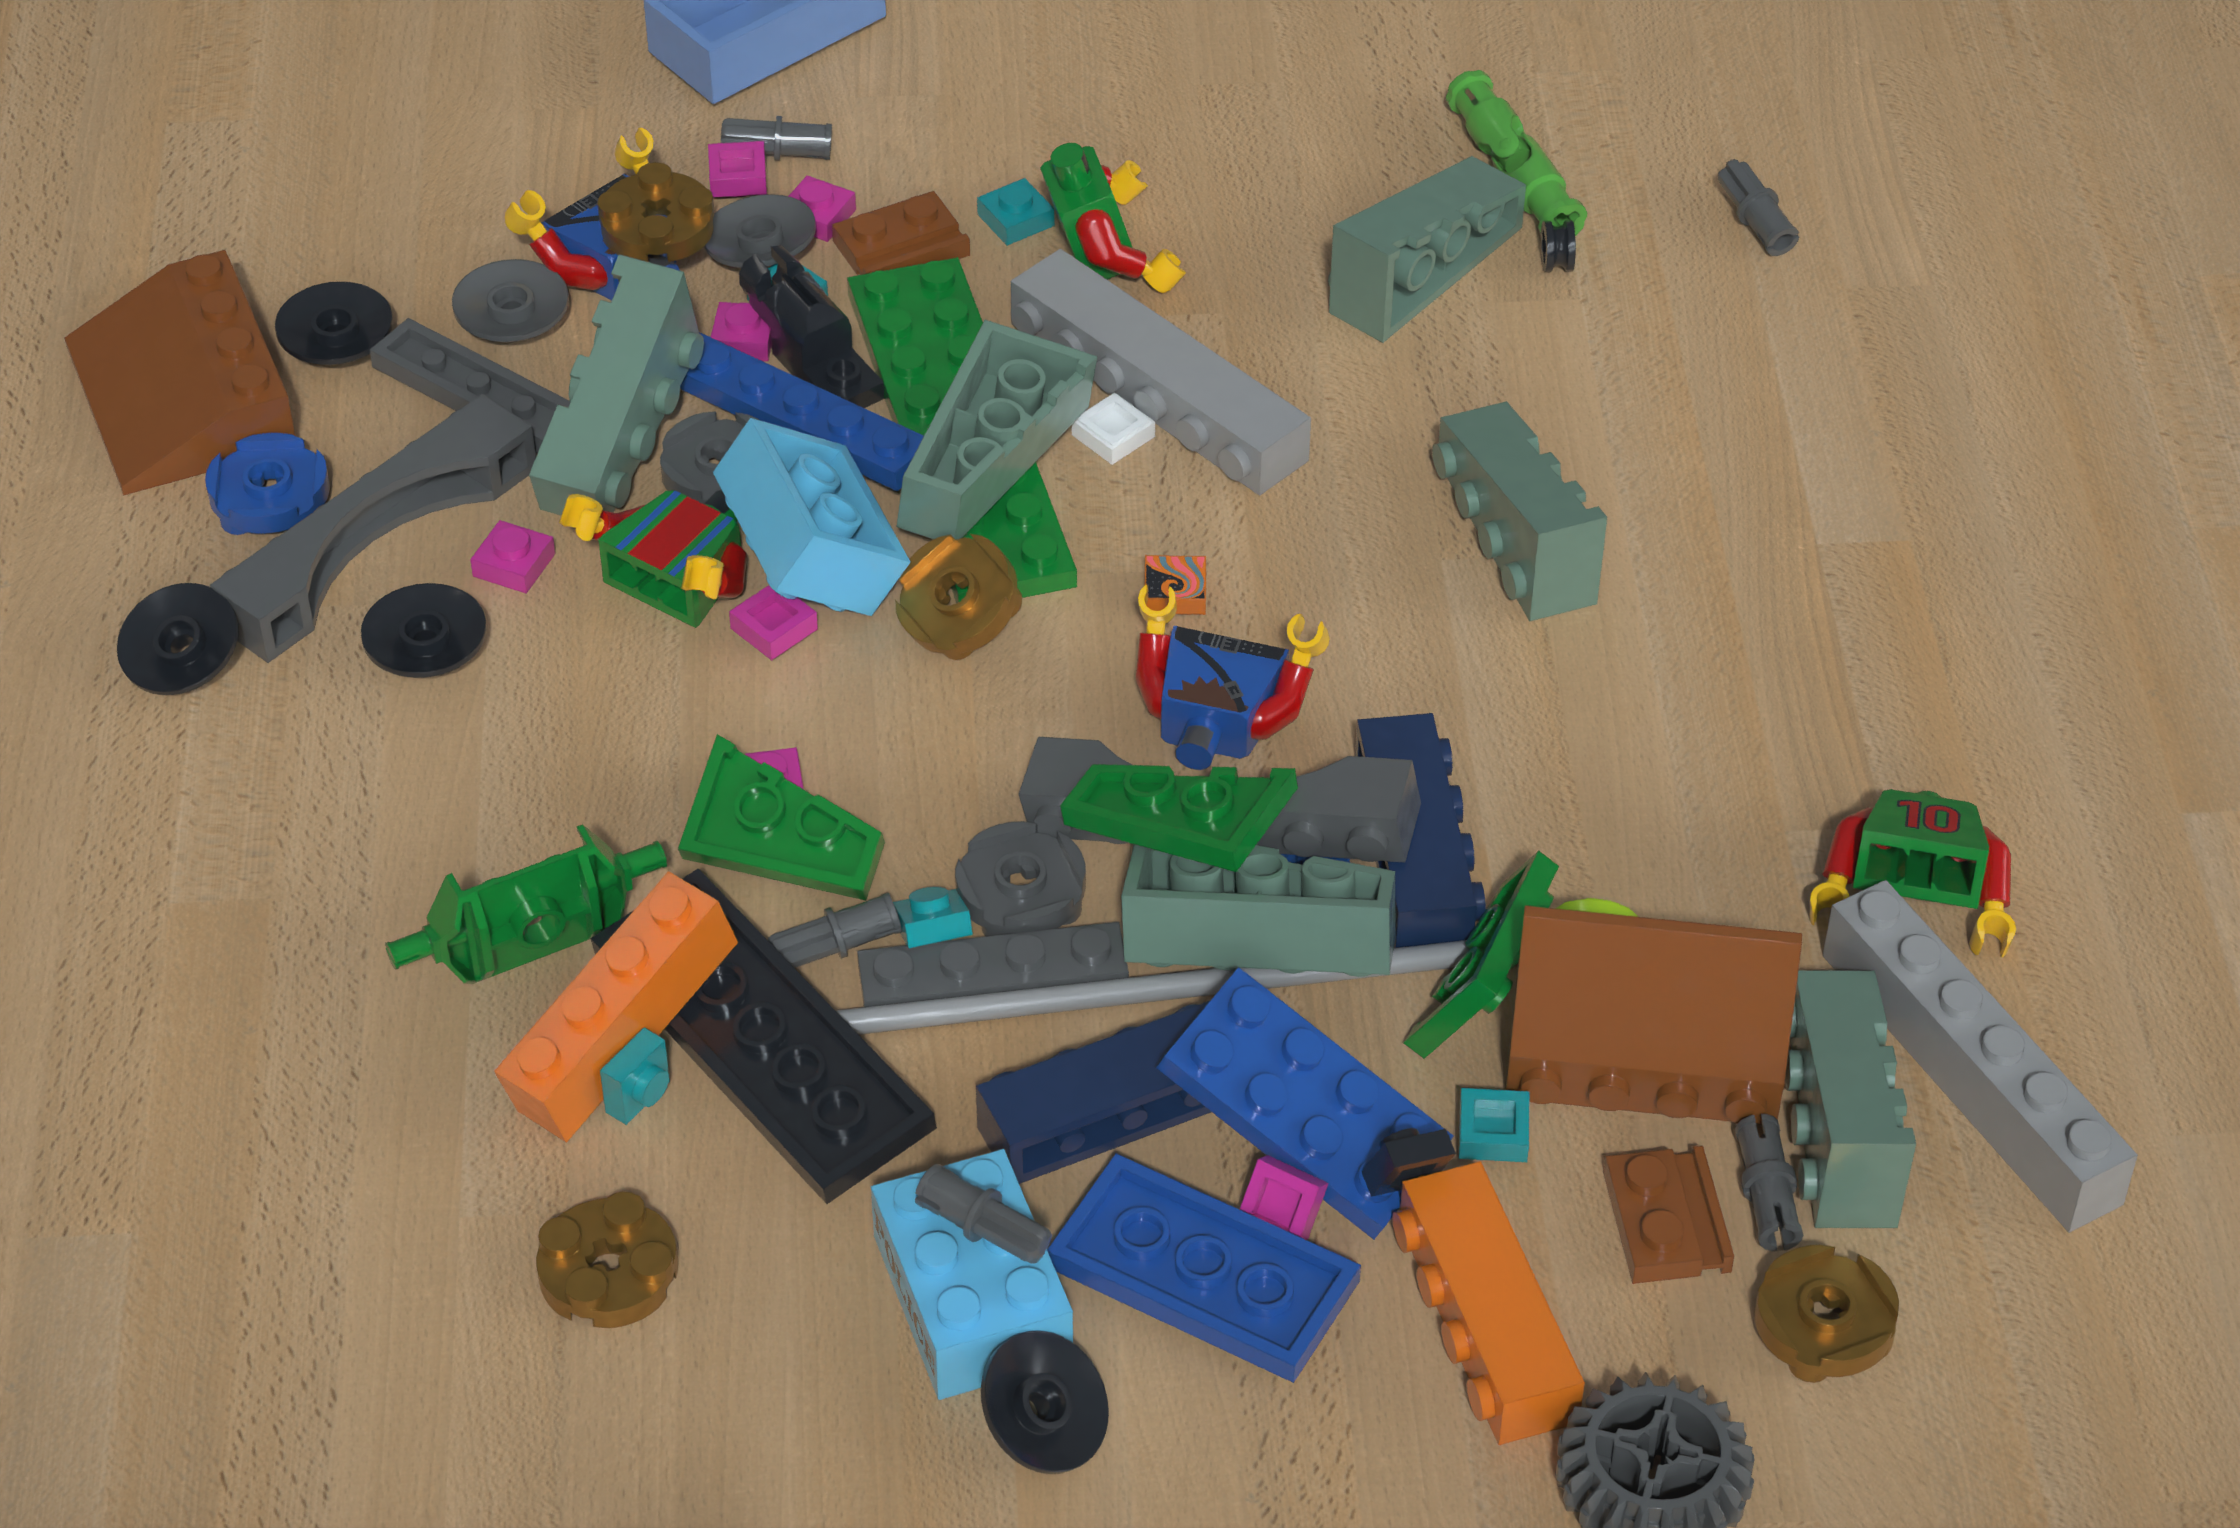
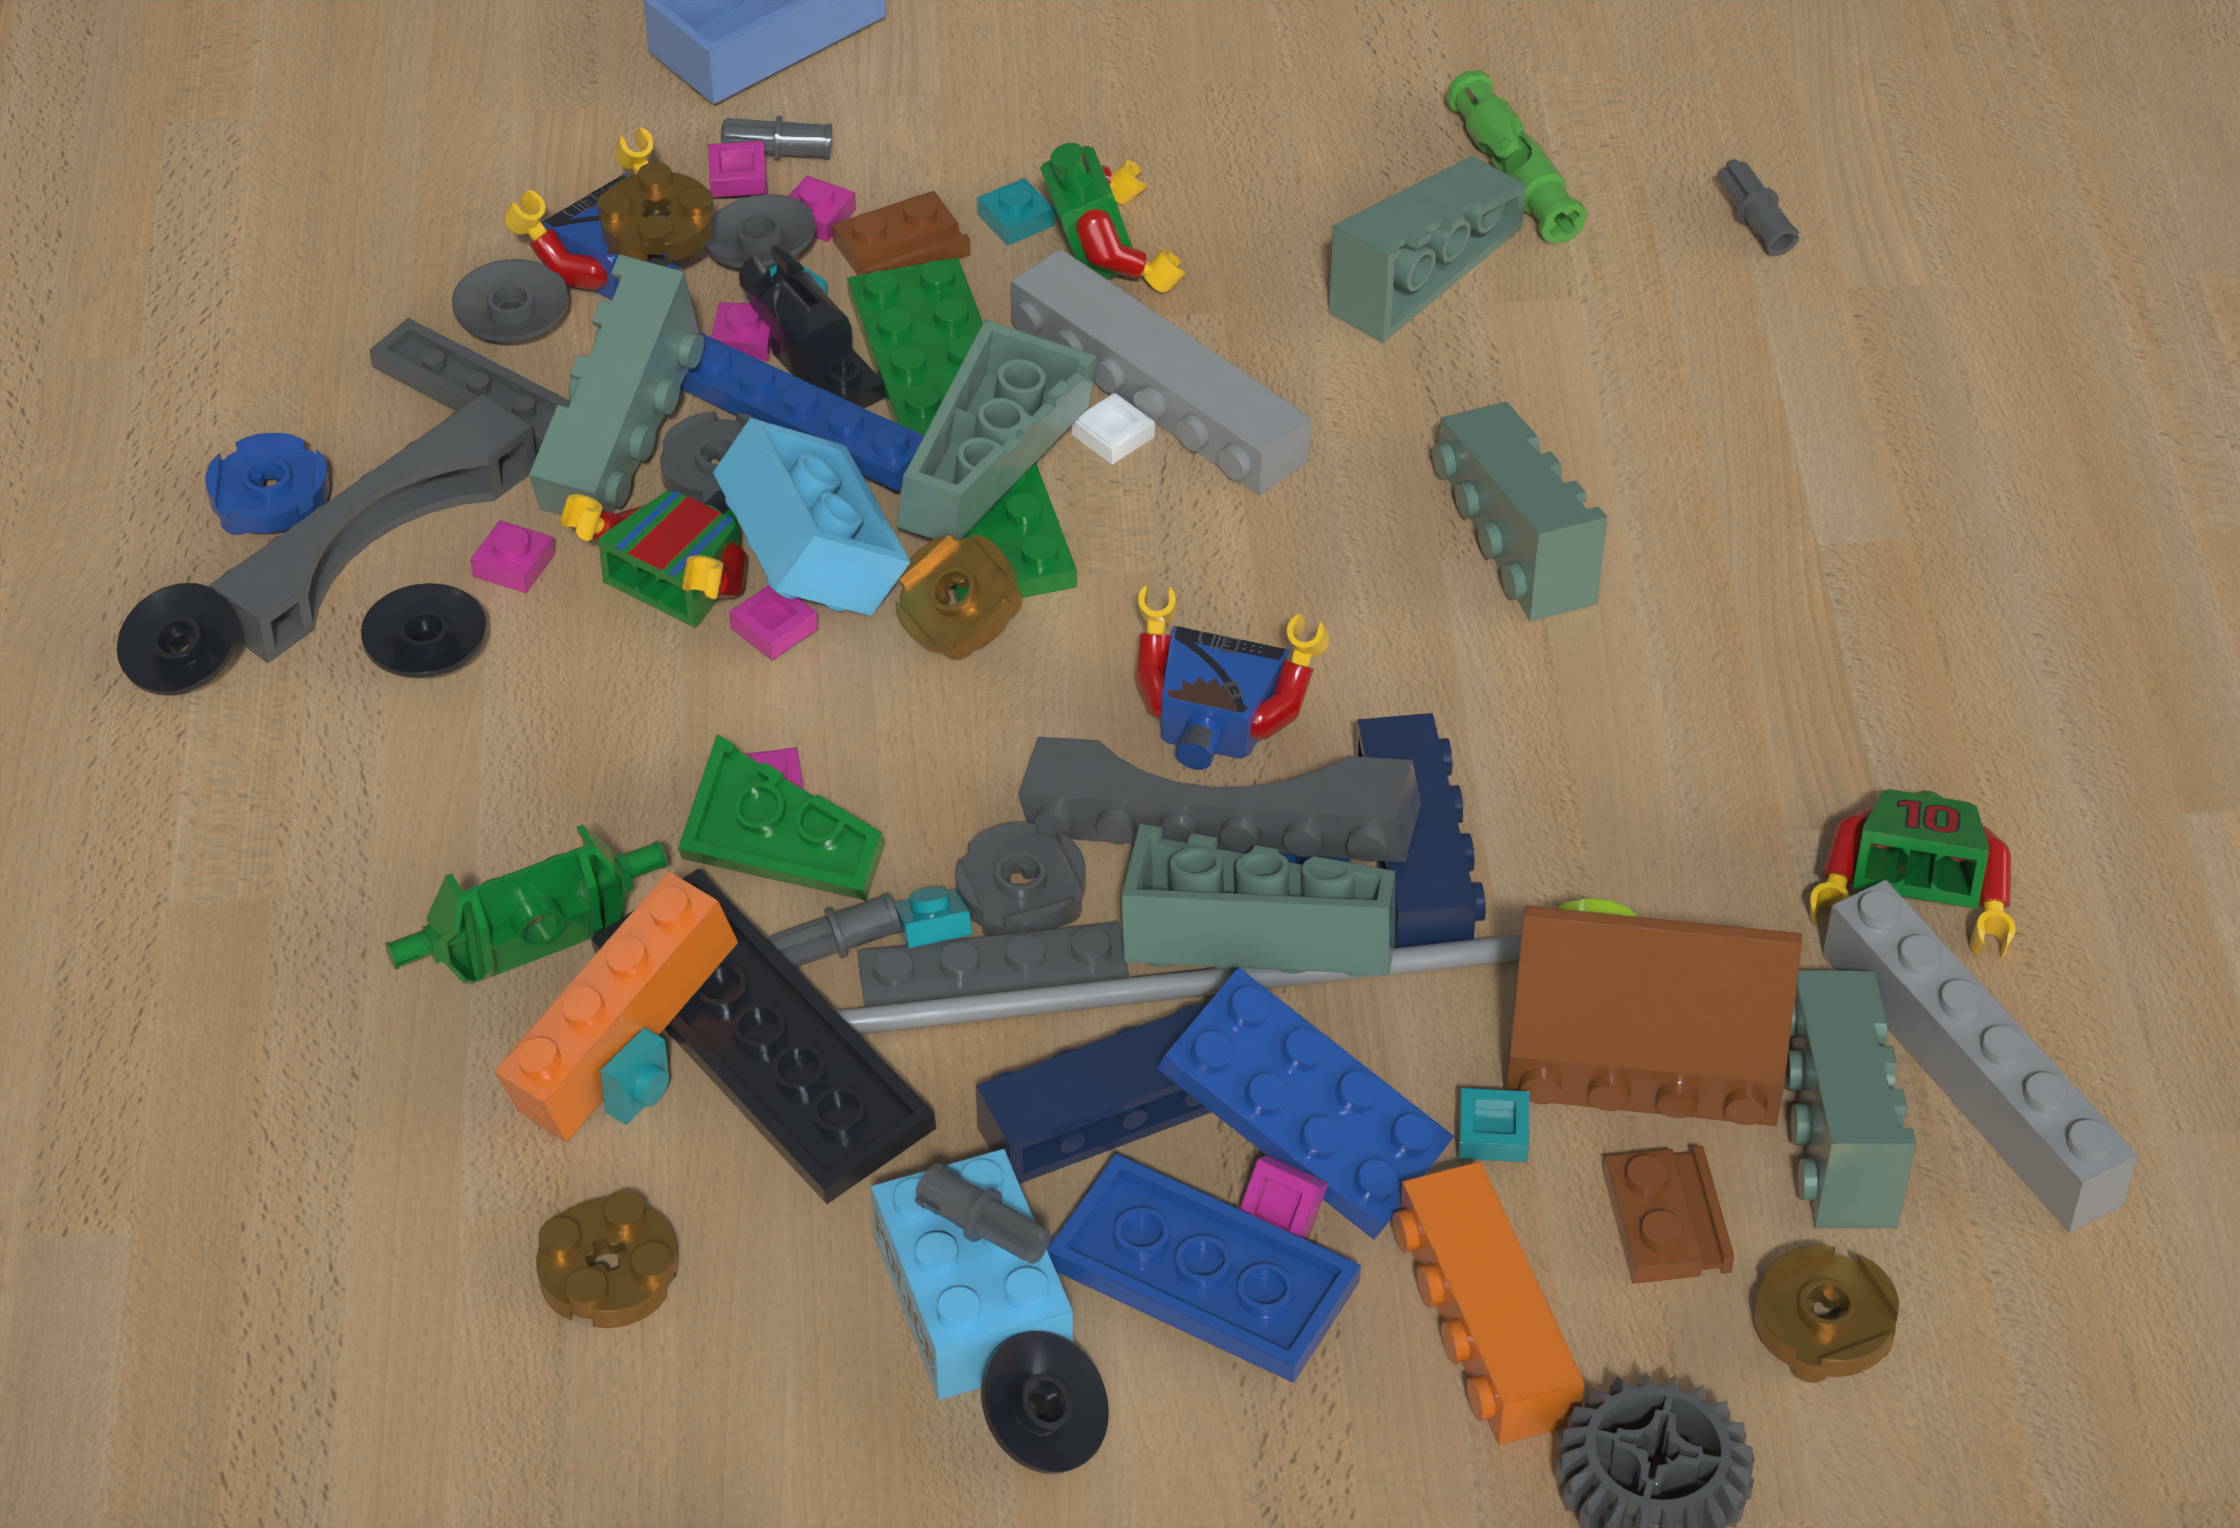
dark orange slope [64,250,295,496] -> none
black dish [275,282,393,365] -> none
green wing [1060,764,1298,872] -> none
tile [1145,555,1206,615] -> none
black plate [1362,1128,1456,1197] -> none
green wing [1404,850,1559,1059] -> none
black bush [1541,220,1576,272] -> none
dark grey pin [1735,1114,1804,1251] -> none

